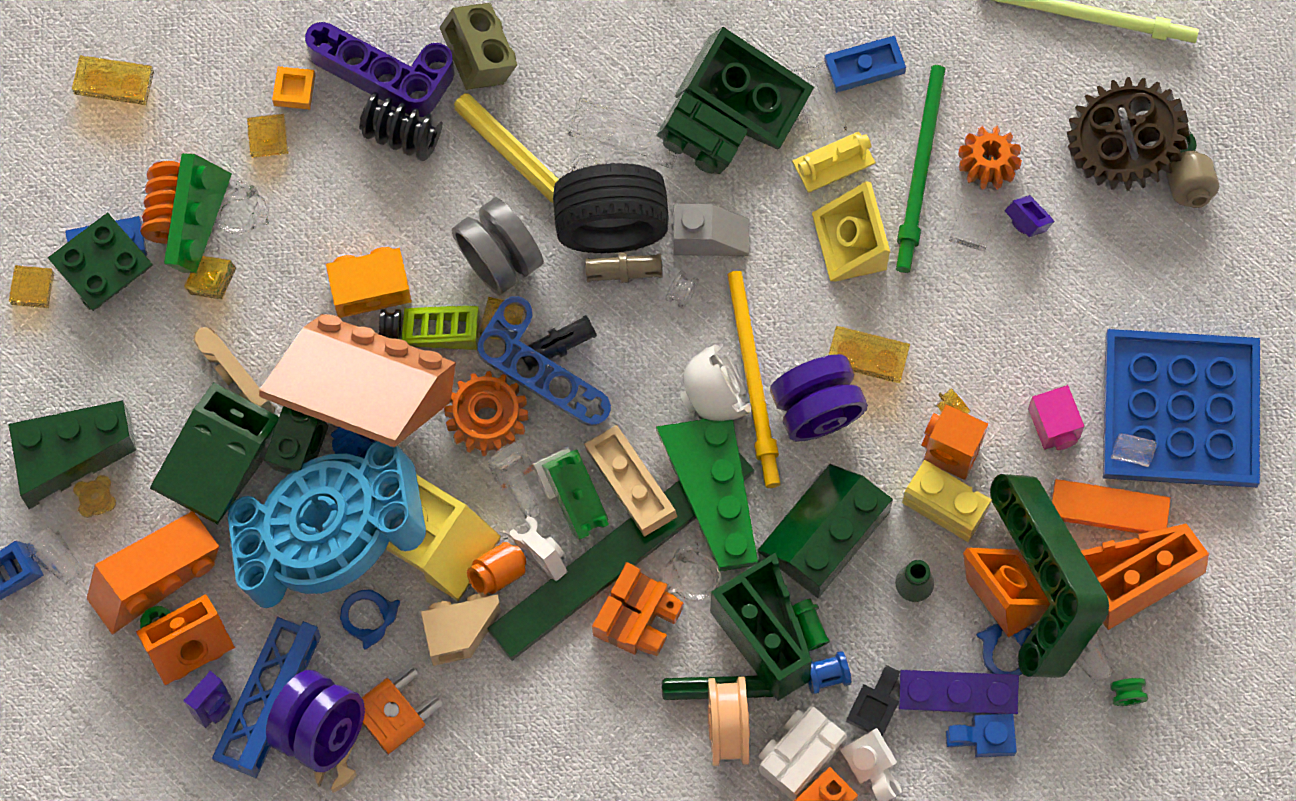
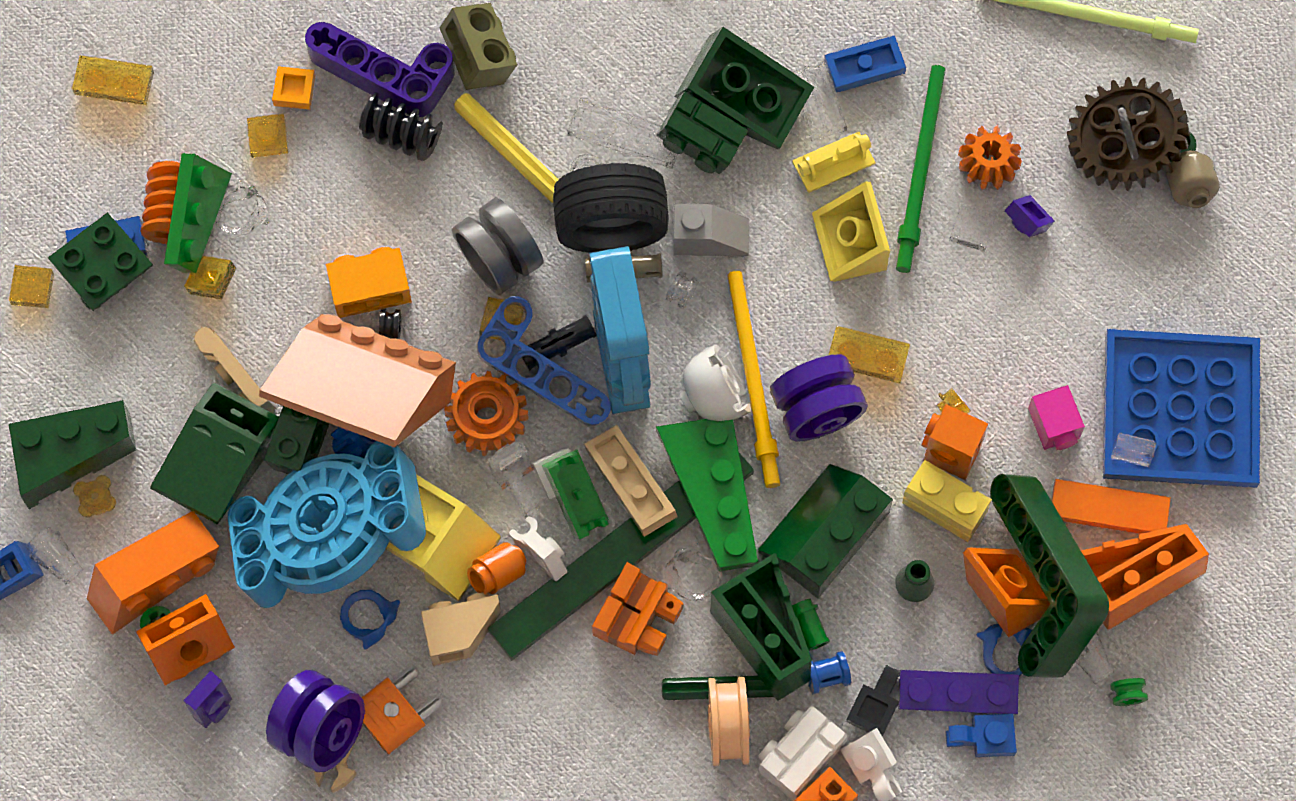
blue fence [212,616,321,779] -> none
lime slope [401,306,480,350] -> none
none -> dark azure piece [589,246,651,414]

